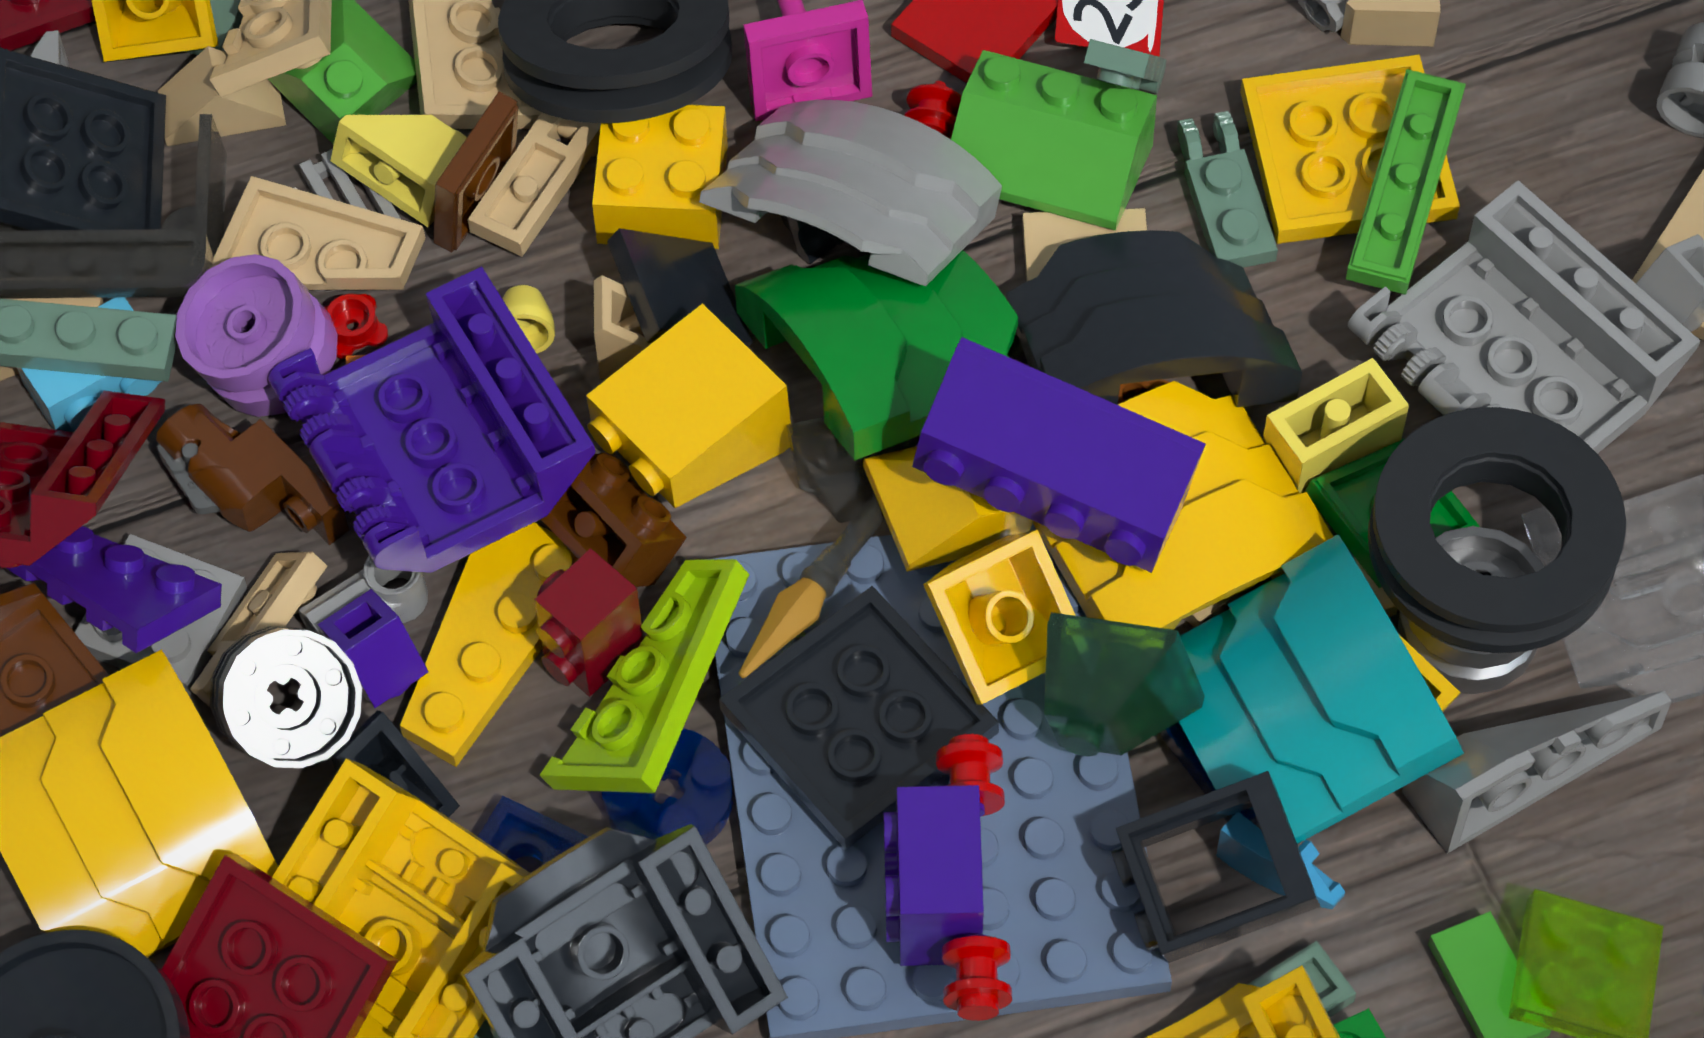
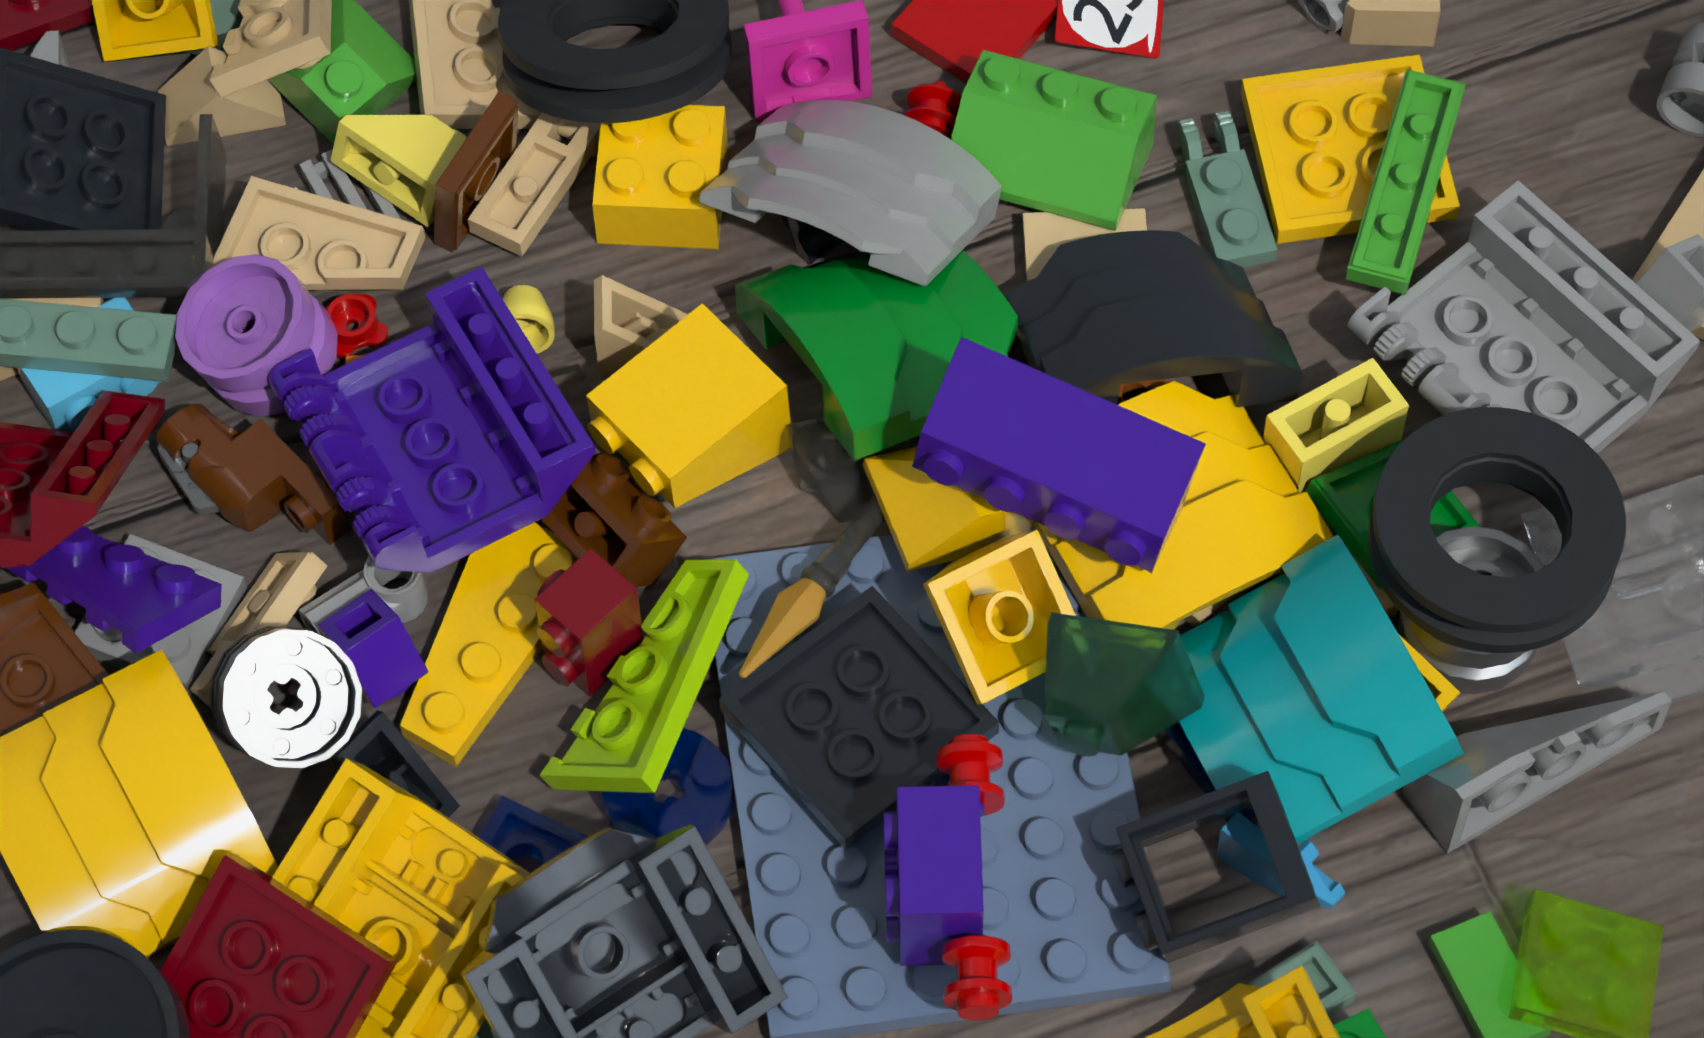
black tile [607,228,753,347] -> none
sand green plate [1084,39,1167,94] -> none

